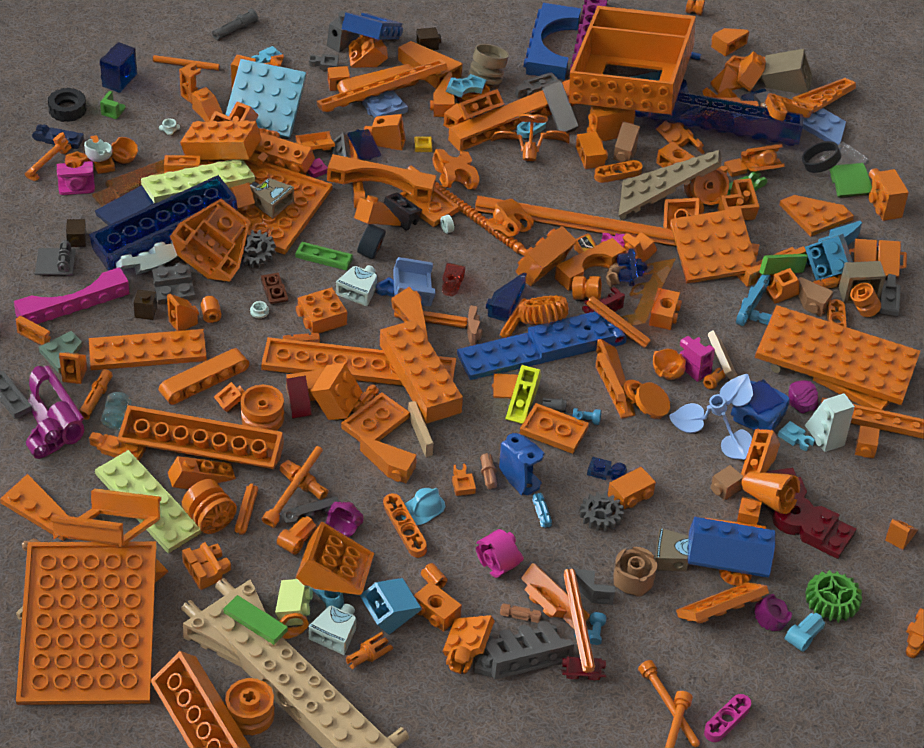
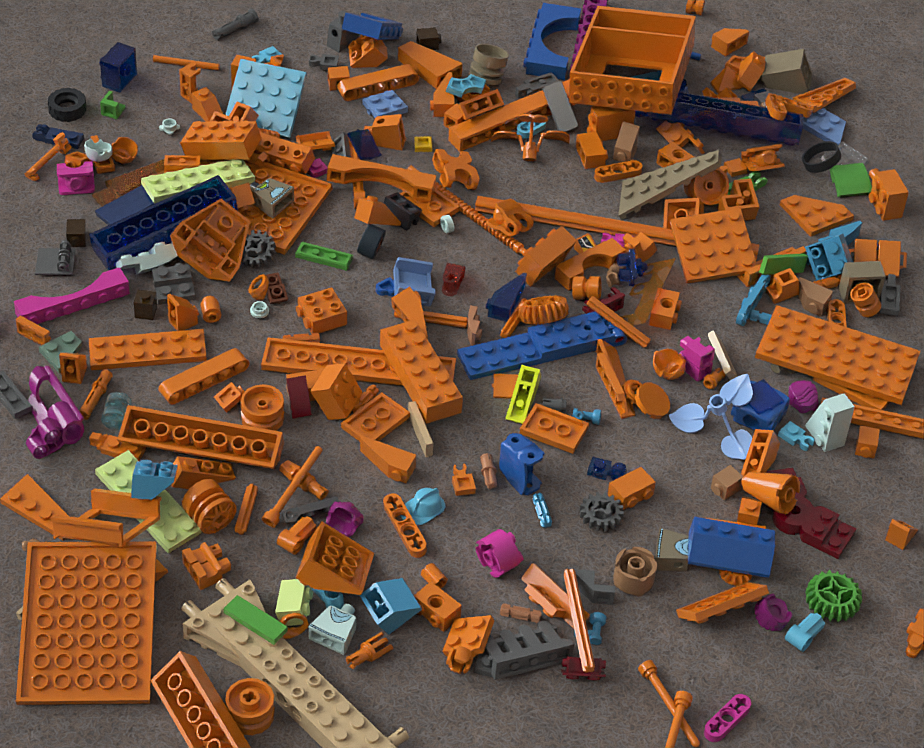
orange plate [316,59,448,112] -> none
light aqua torso [336,265,377,306] -> none
none -> dark azure slope [131,460,178,500]
none -> orange piece [248,274,269,300]

